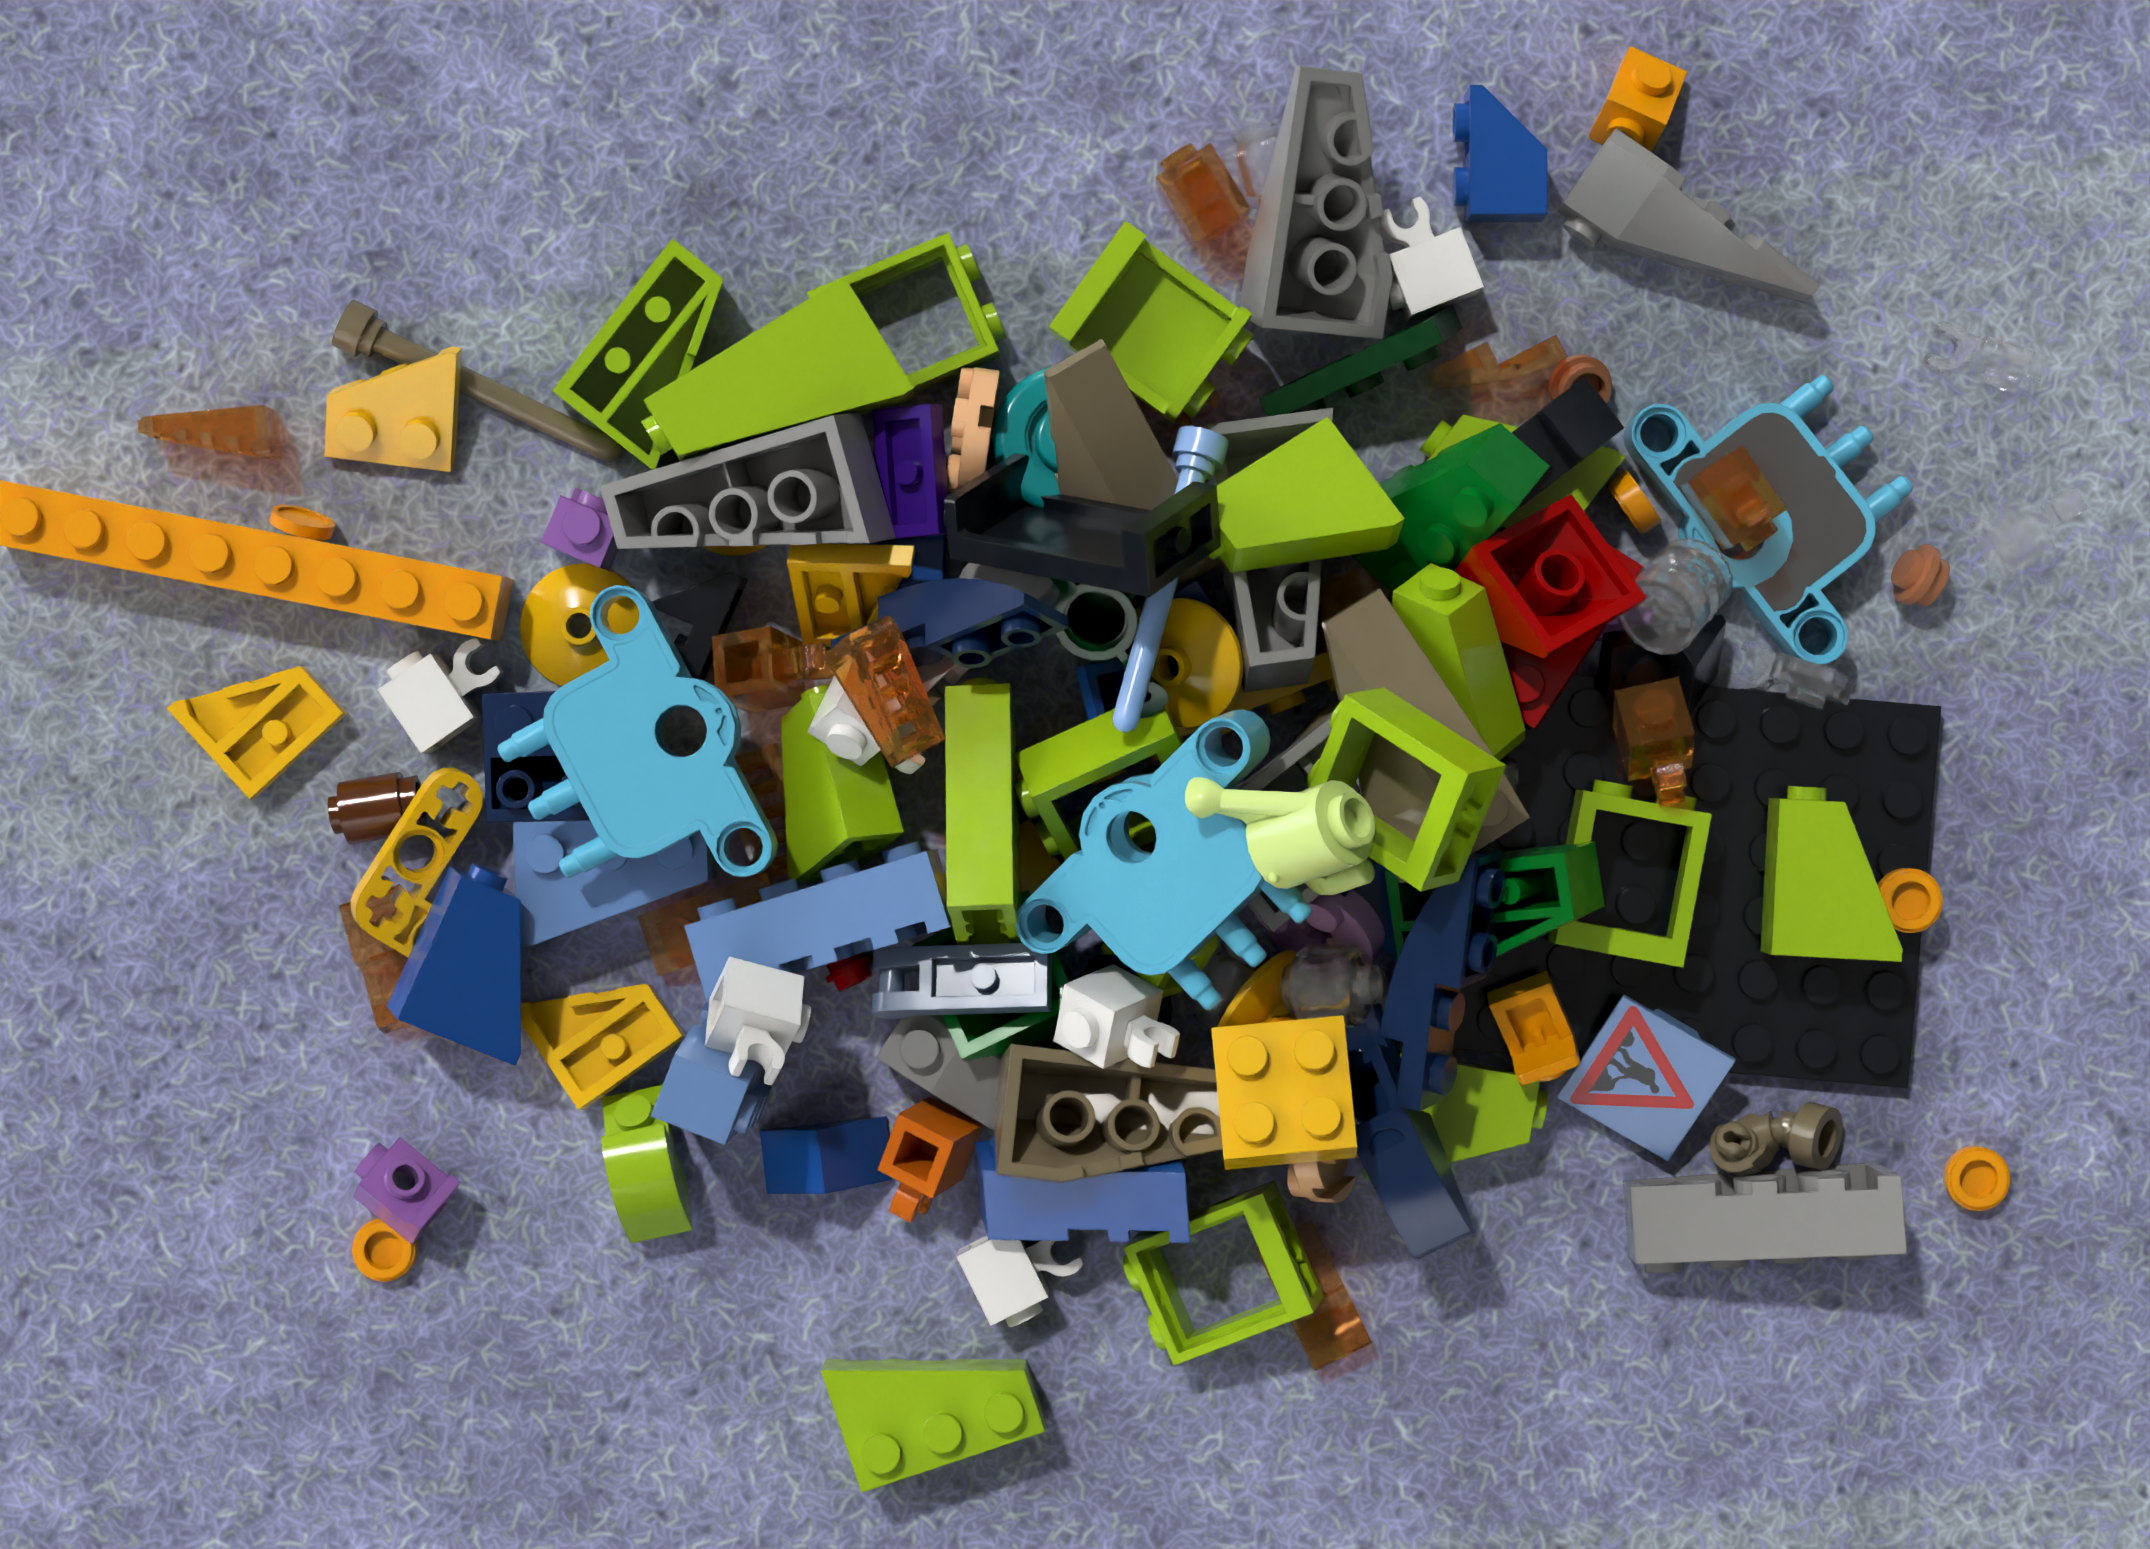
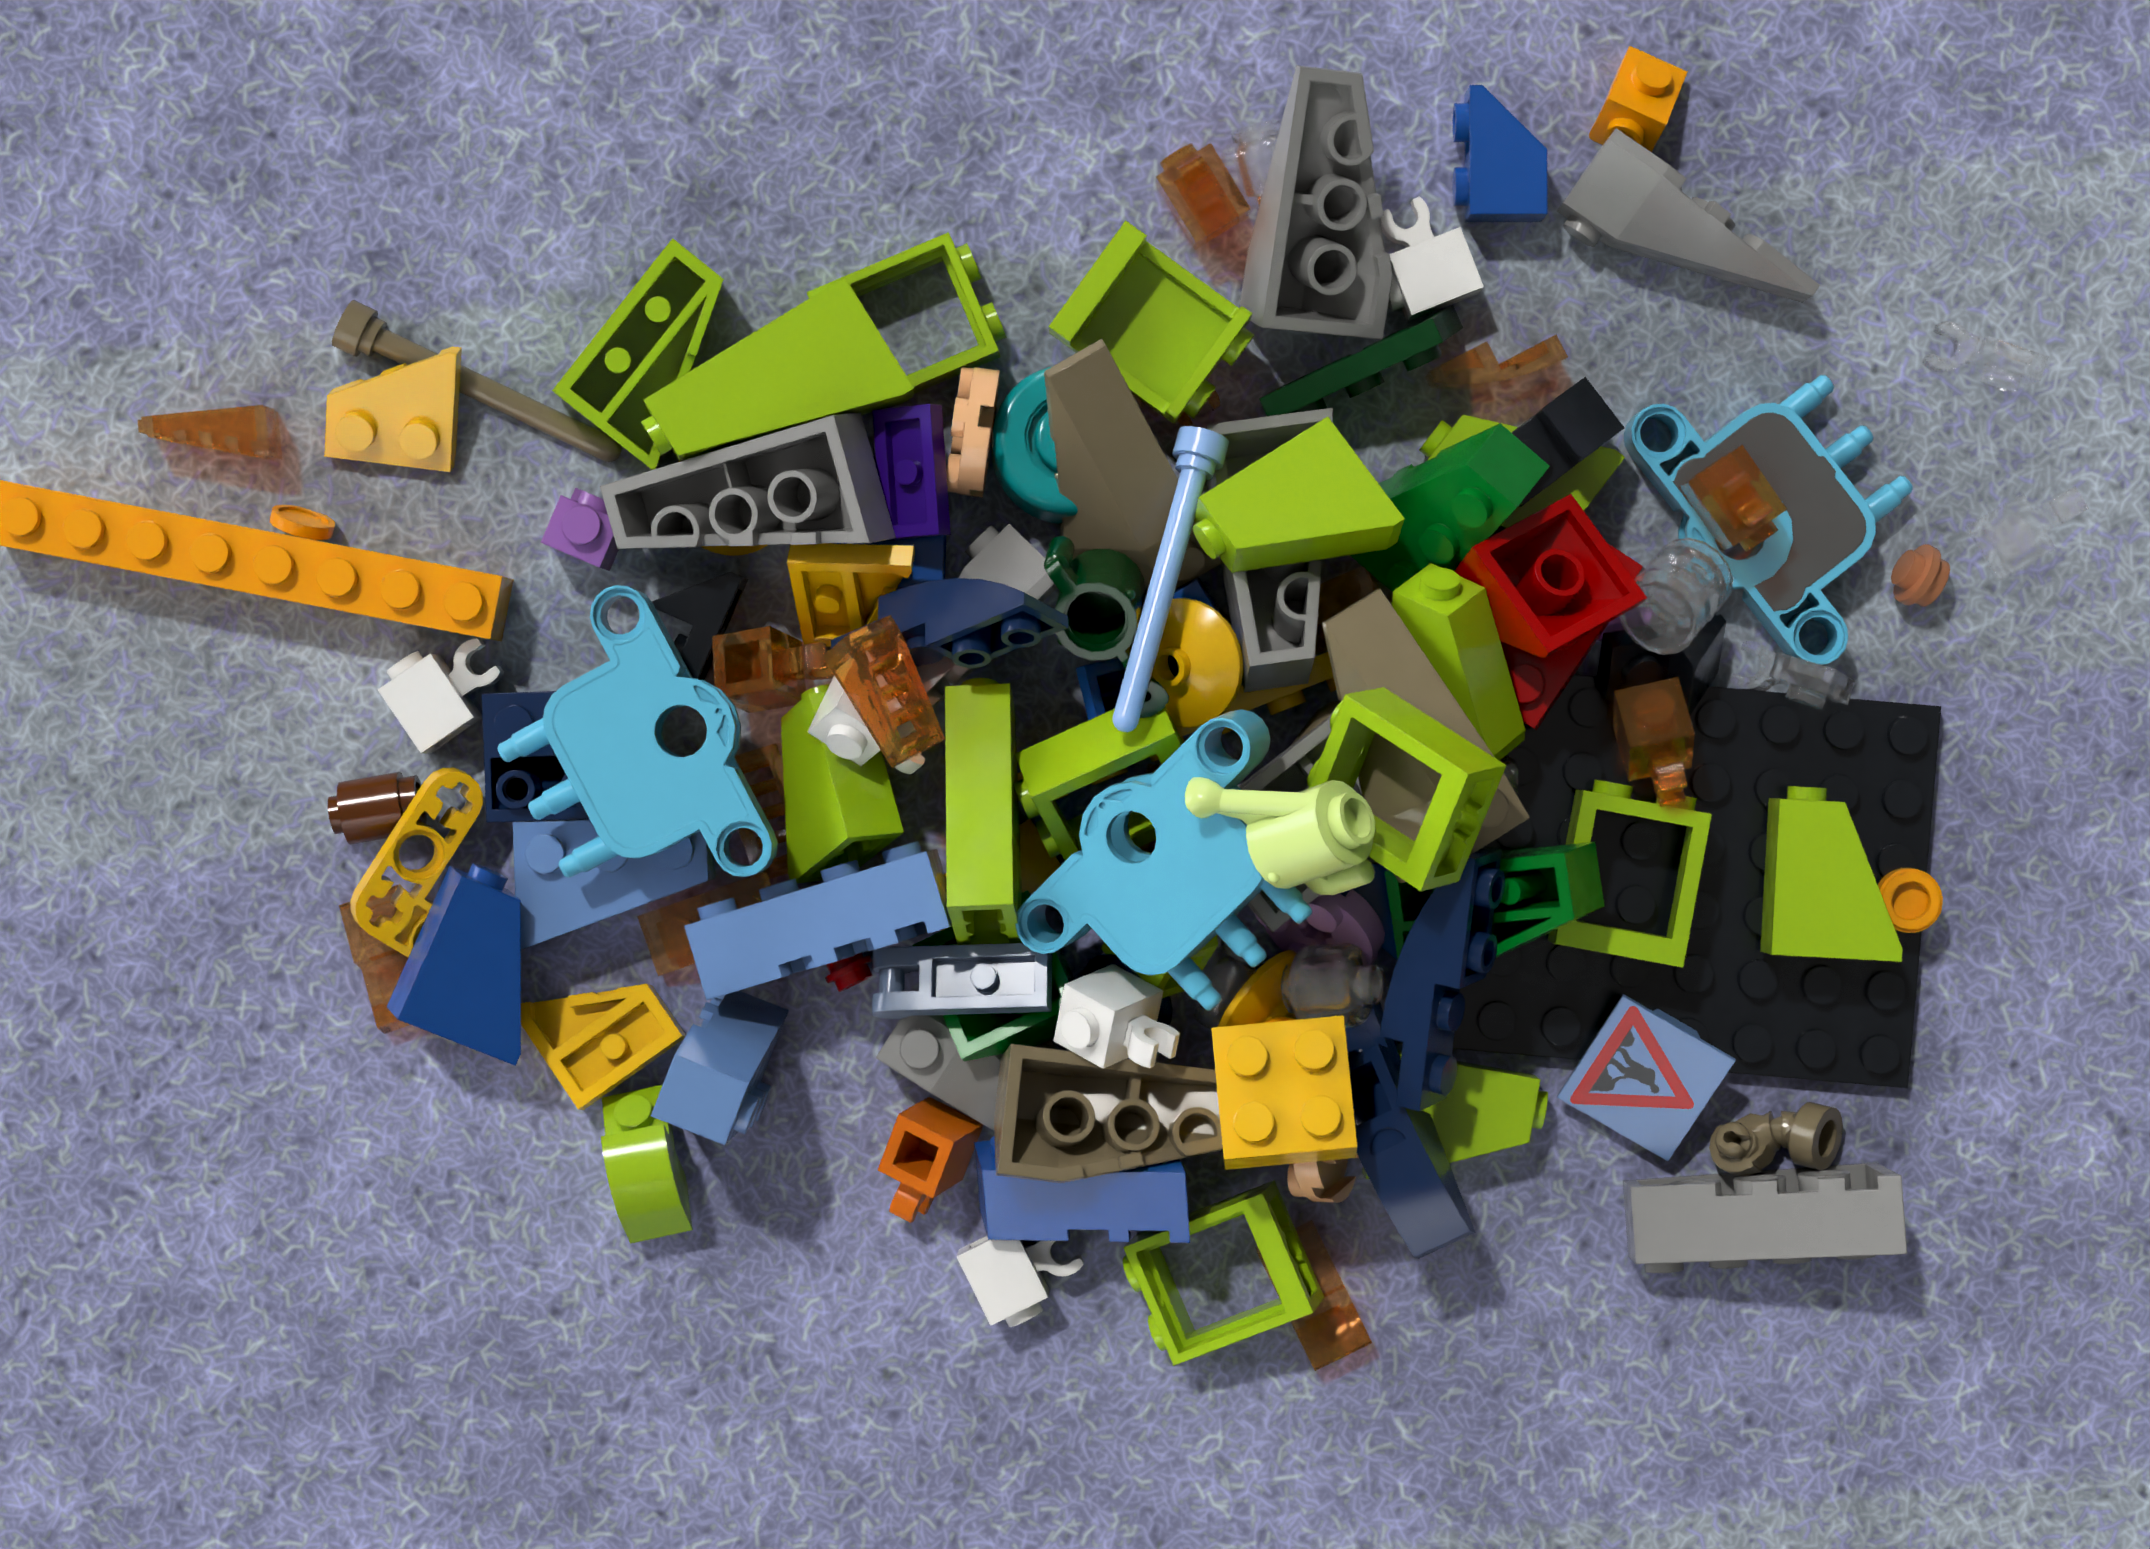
yellow wing [166,666,348,799] -> none
light orange tile [352,1218,418,1282] -> none
medium lavender brick [353,1137,461,1245] -> none
yellow dish [520,563,640,686] -> none
white brick [705,957,811,1086] -> none
blue slope [760,1116,893,1194] -> none
lime wedge [820,1359,1046,1493] -> none
black panel [943,453,1221,597] -> none
light orange bracket [1487,971,1581,1085] -> none
nougat plate [1548,354,1612,404] -> none
light orange tile [1607,470,1662,535] -> none
light orange tile [1943,1145,2010,1211] -> none

